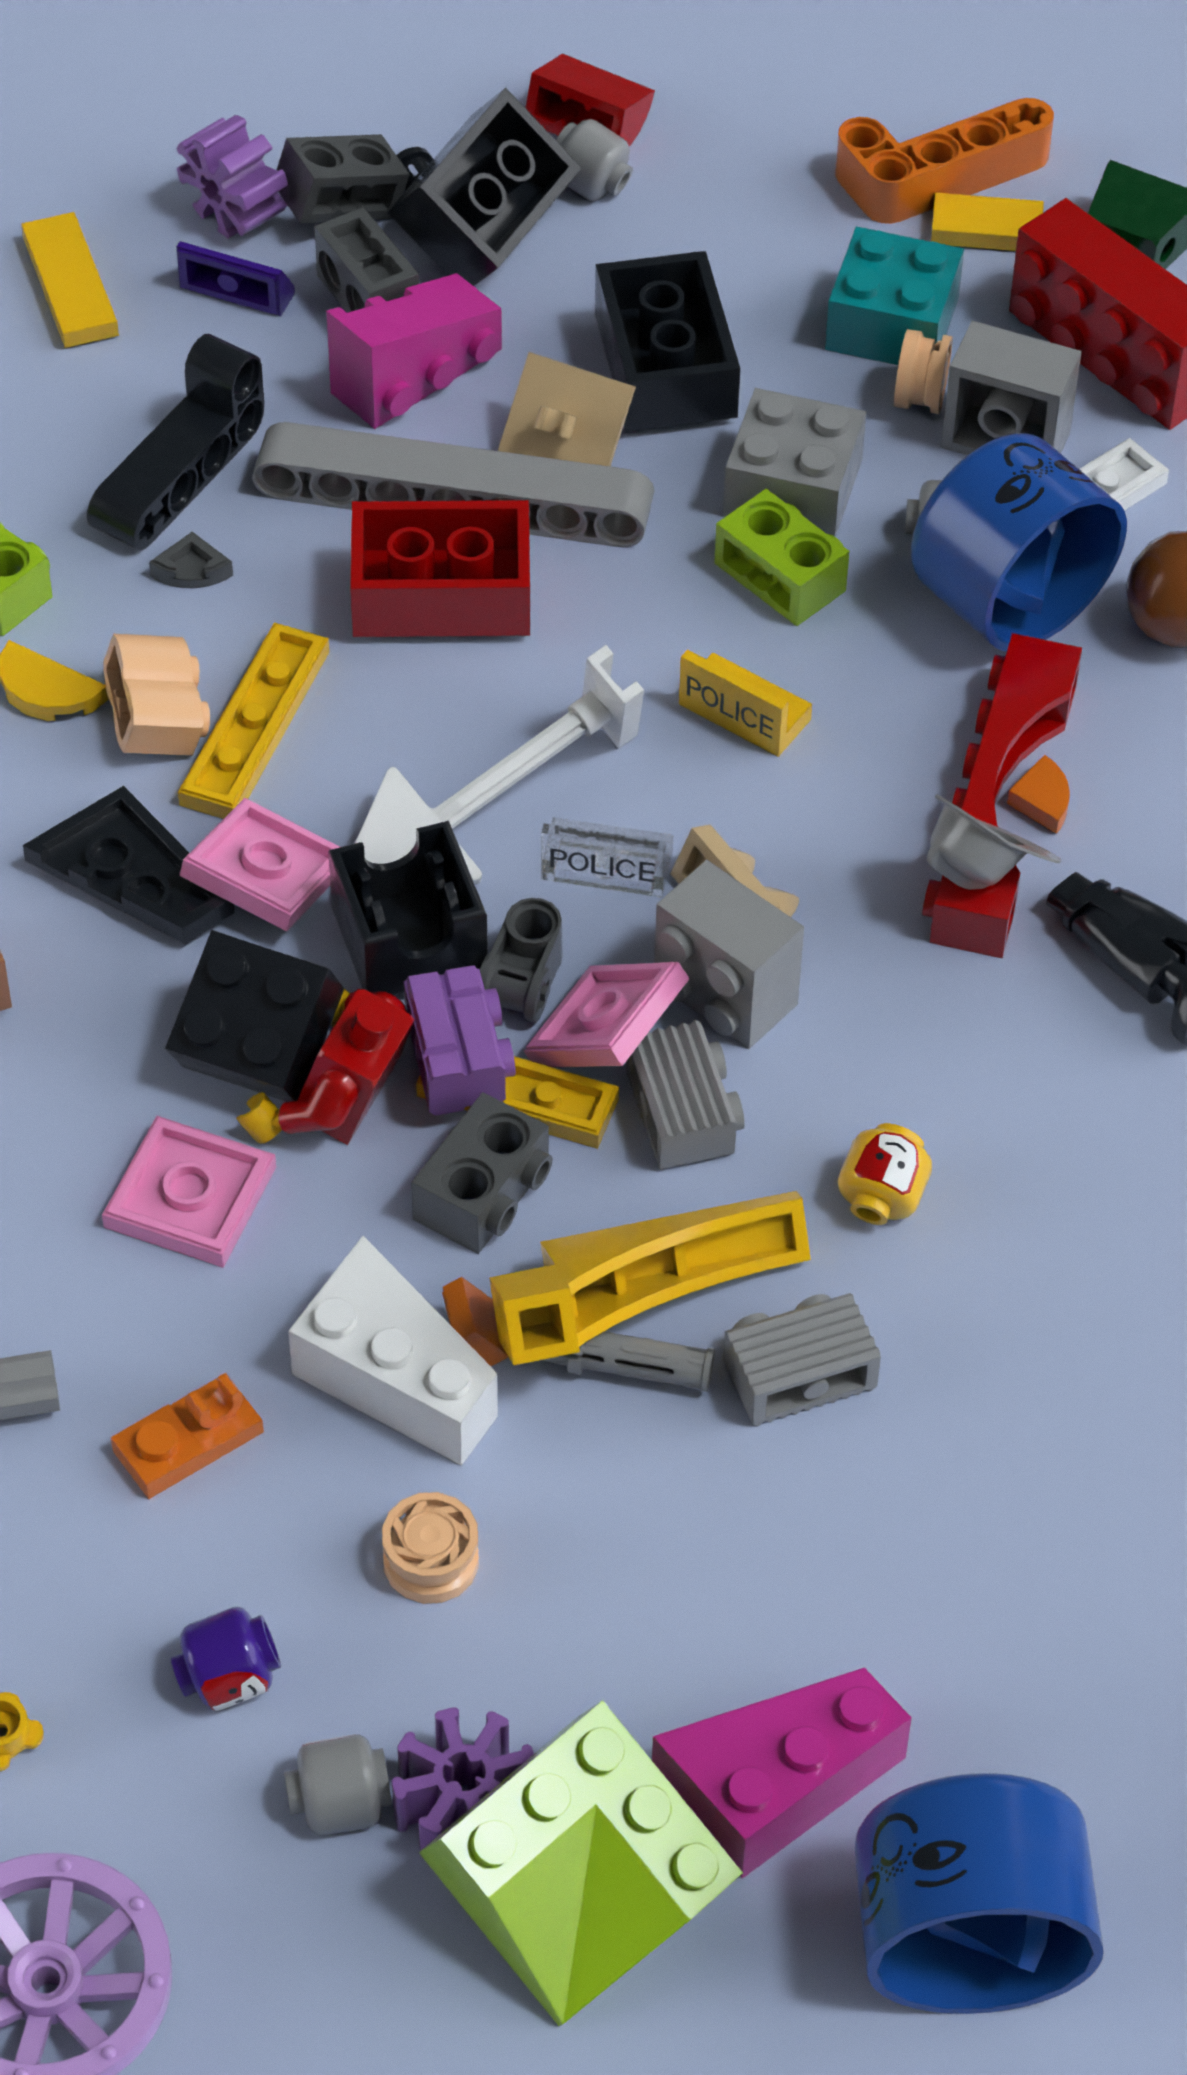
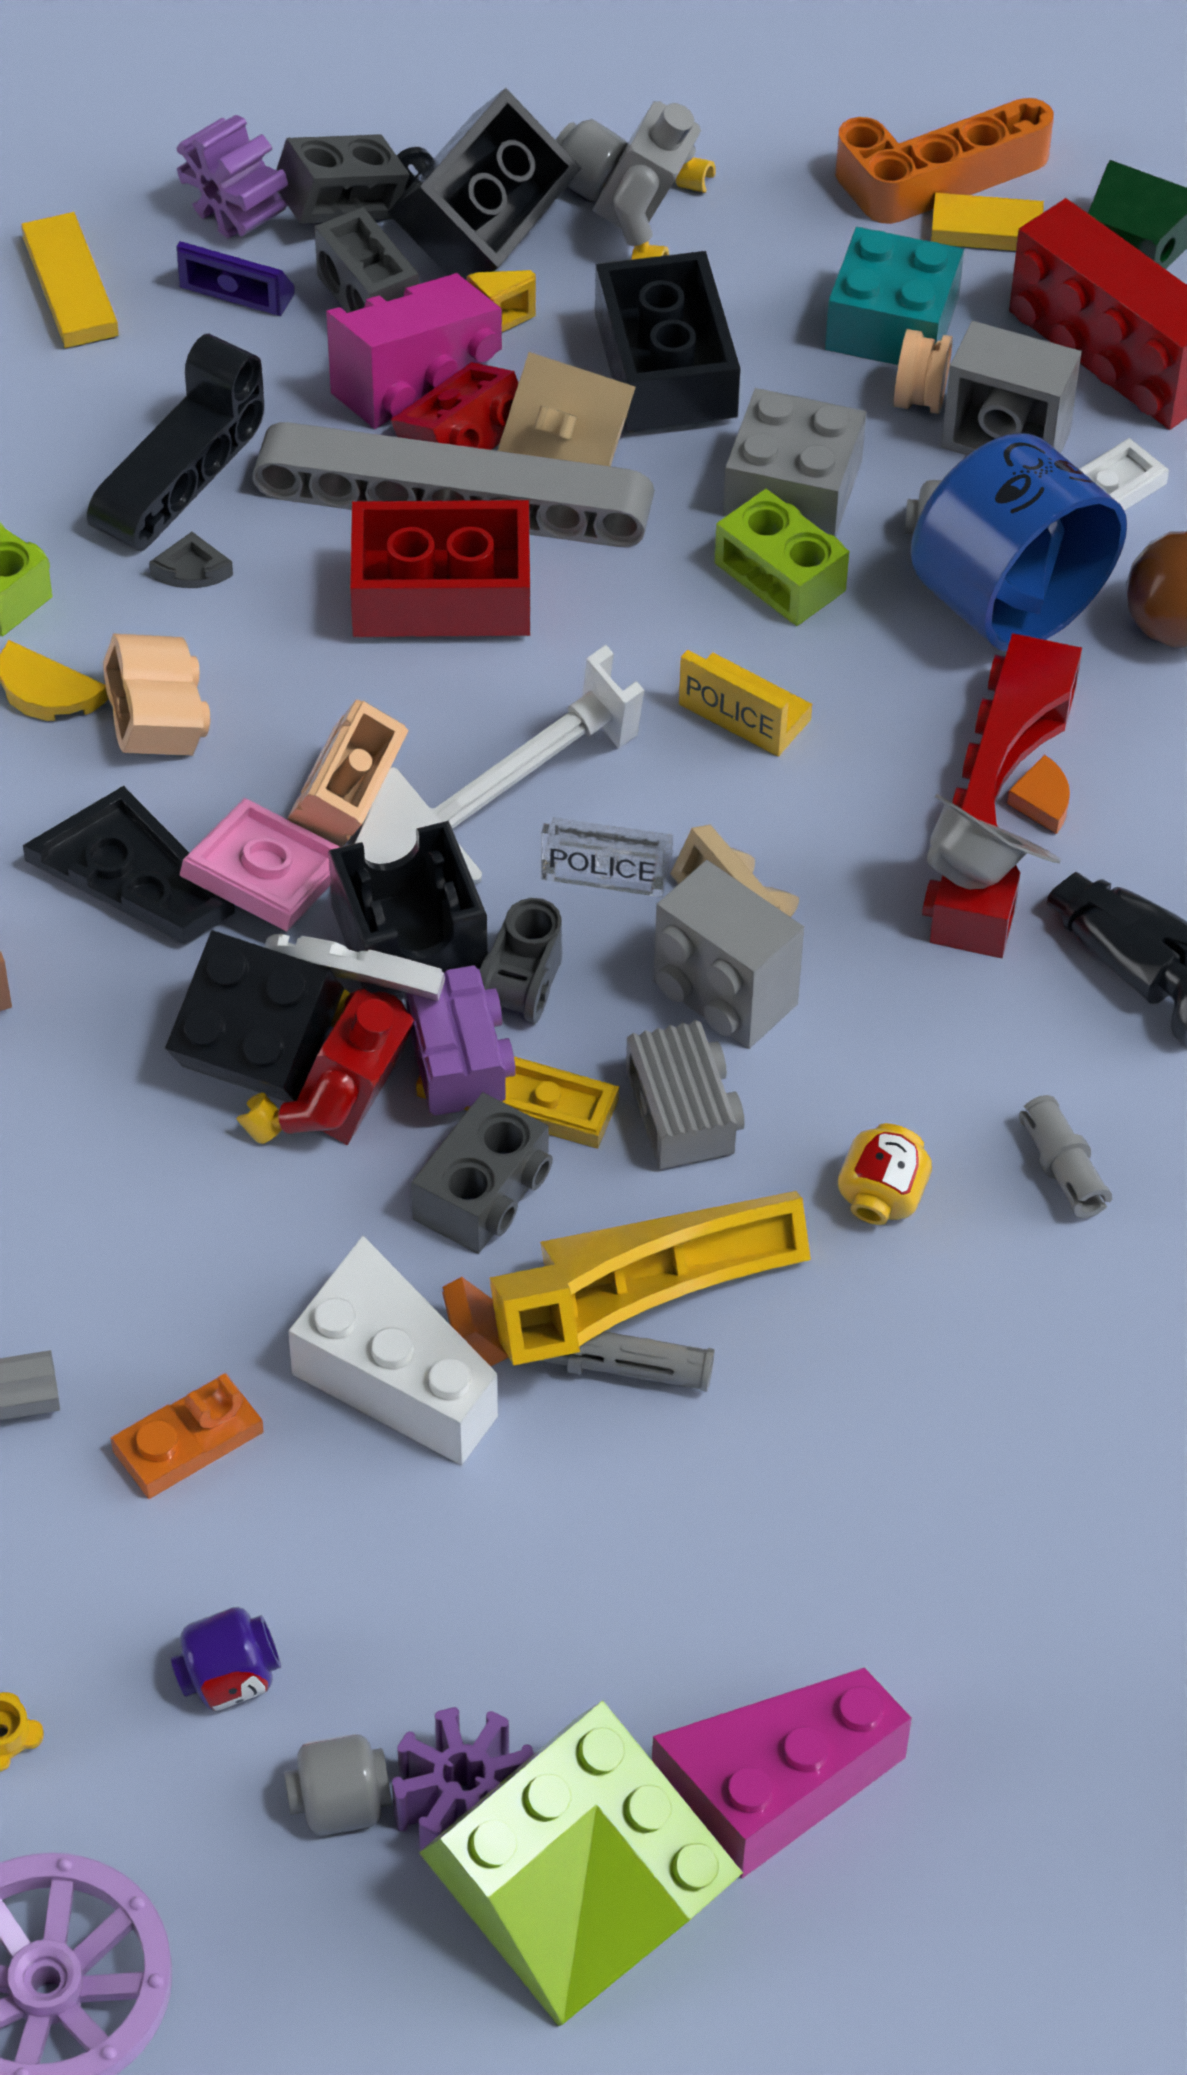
bright pink tile [102,1116,276,1268] -> none
yellow tile [178,622,330,819] -> none
light nougat wheel [382,1492,479,1604] -> none
bright pink tile [524,962,690,1067] -> none
red brick [525,53,655,147] -> none
light grey brick [723,1293,881,1426] -> none
blue piece [854,1773,1104,2014] -> none
none -> white tile [264,934,445,1001]
none -> light nougat brick [287,699,409,847]
none -> red bracket [390,362,519,450]
none -> yellow slope [467,270,536,332]
none -> light grey torso [591,101,716,260]
none -> light grey pin [1019,1095,1112,1218]

